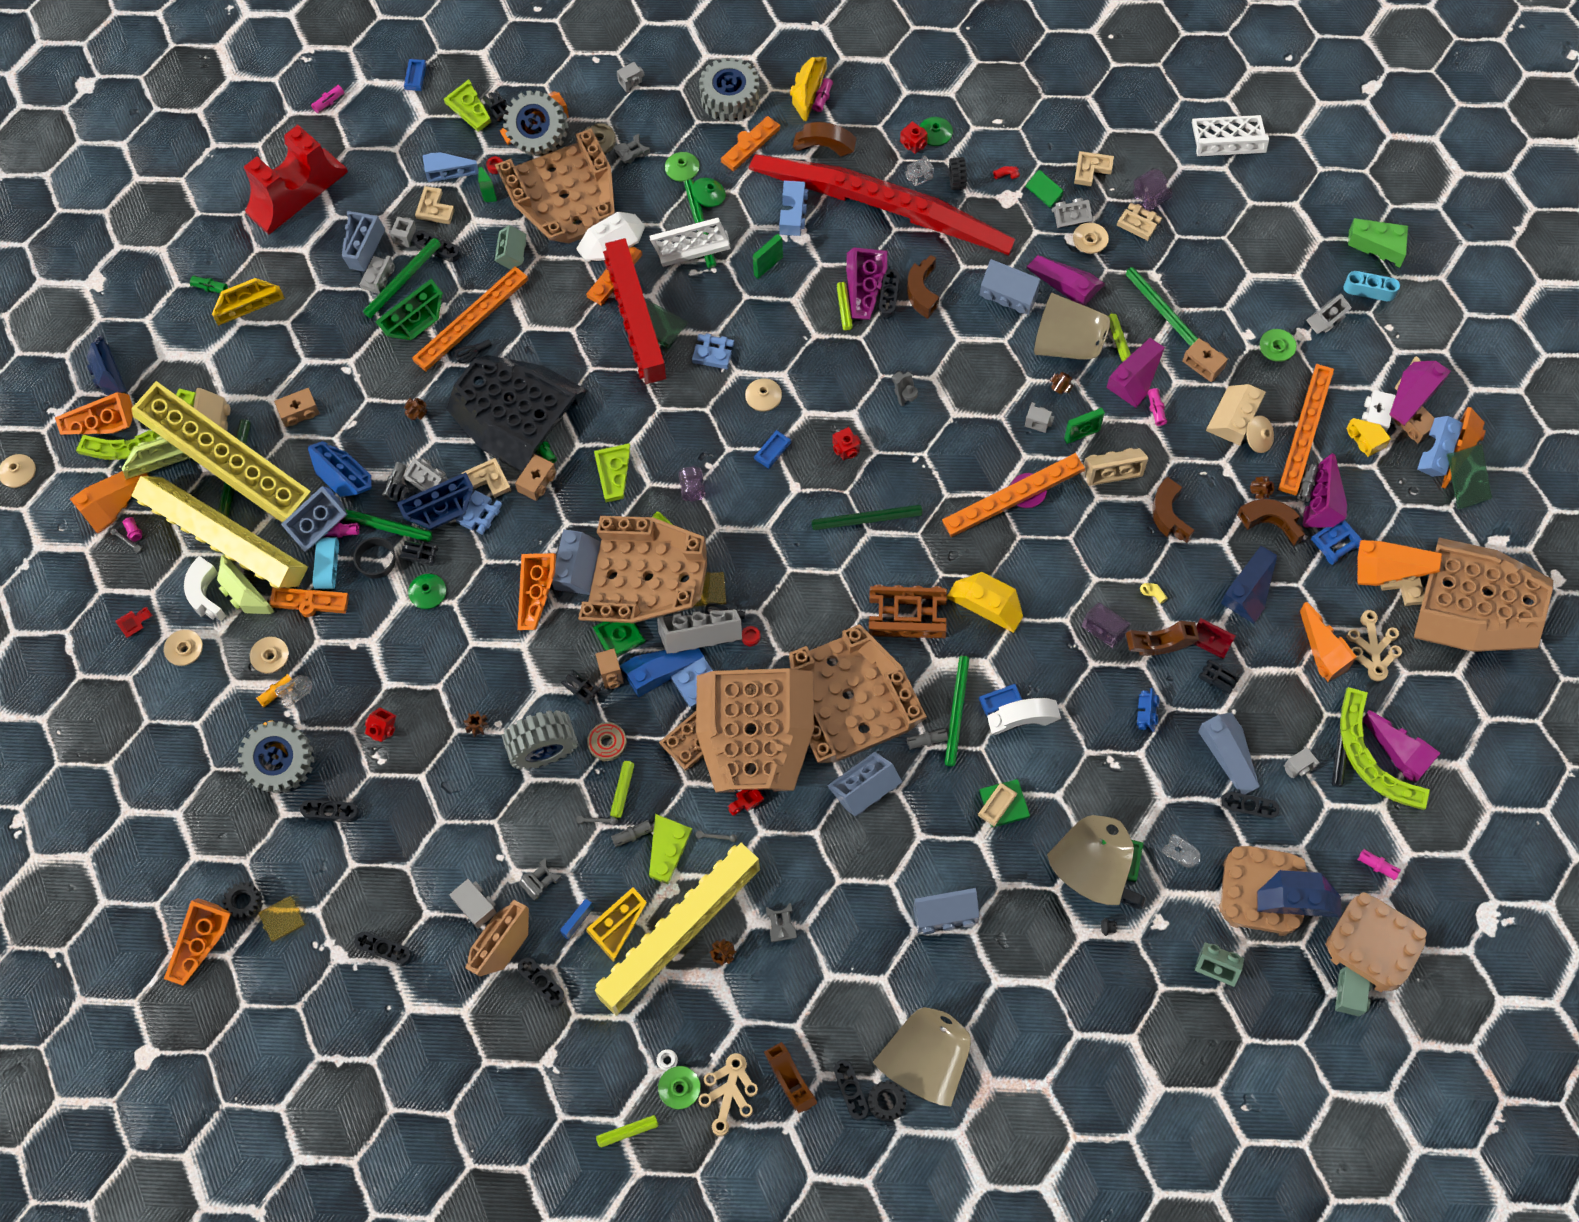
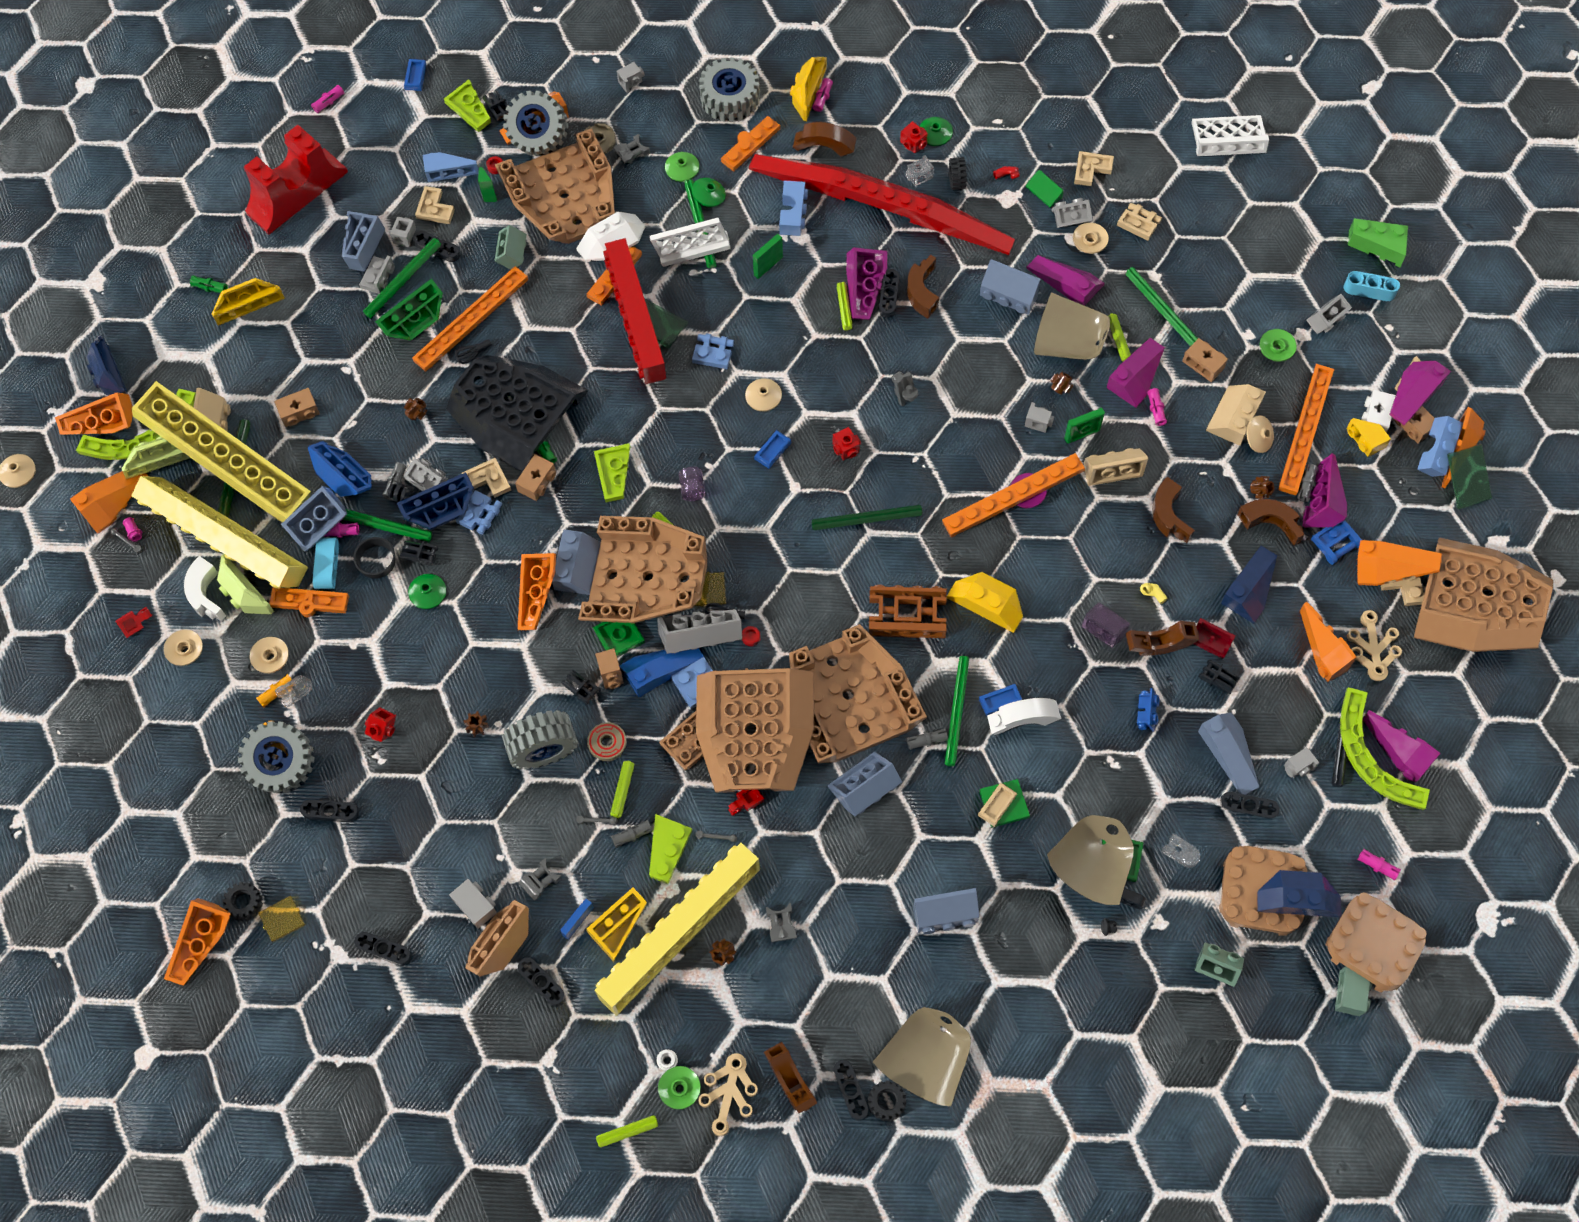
clear purple brick [1133,168,1172,211] -> none

